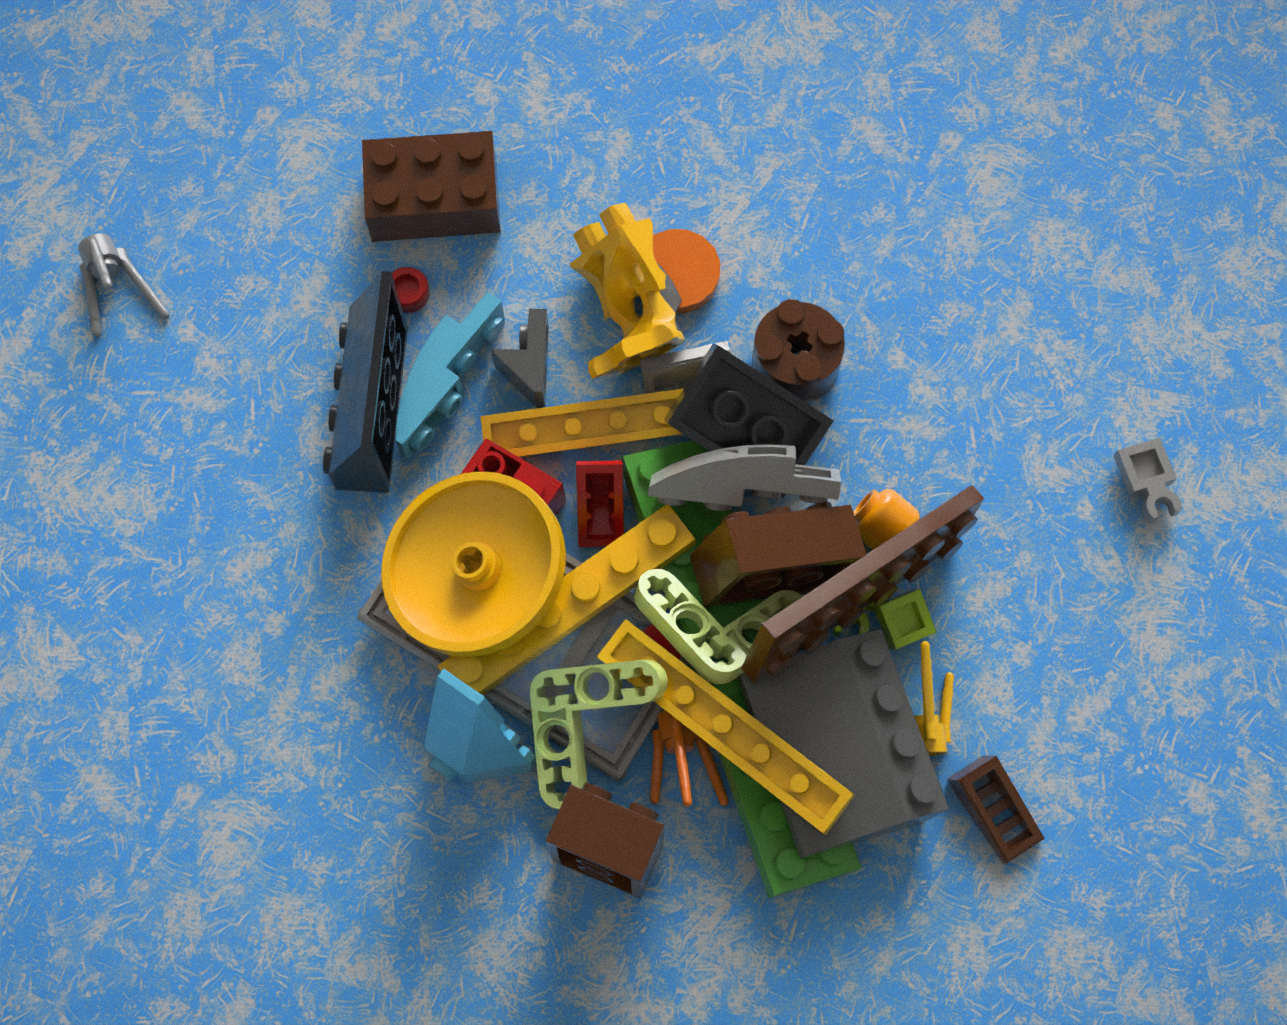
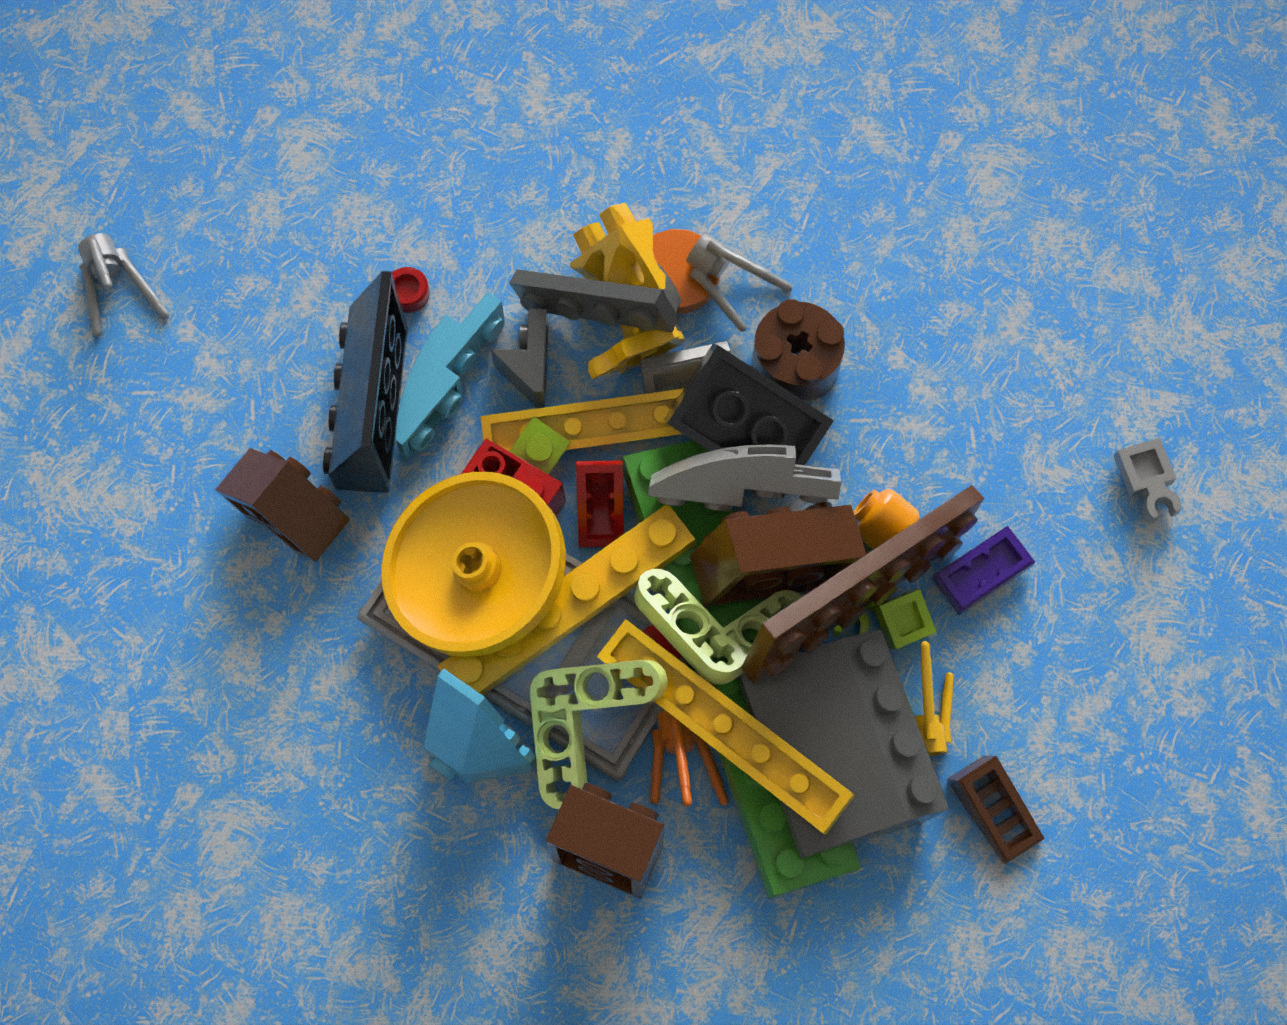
reddish brown brick [362,131,501,242] -> none
none -> reddish brown brick [215,448,350,562]
none -> dark grey plate [509,269,679,332]
none -> lime plate [509,416,571,475]
none -> light grey plant [686,233,792,332]
none -> dark purple plate [932,526,1035,615]

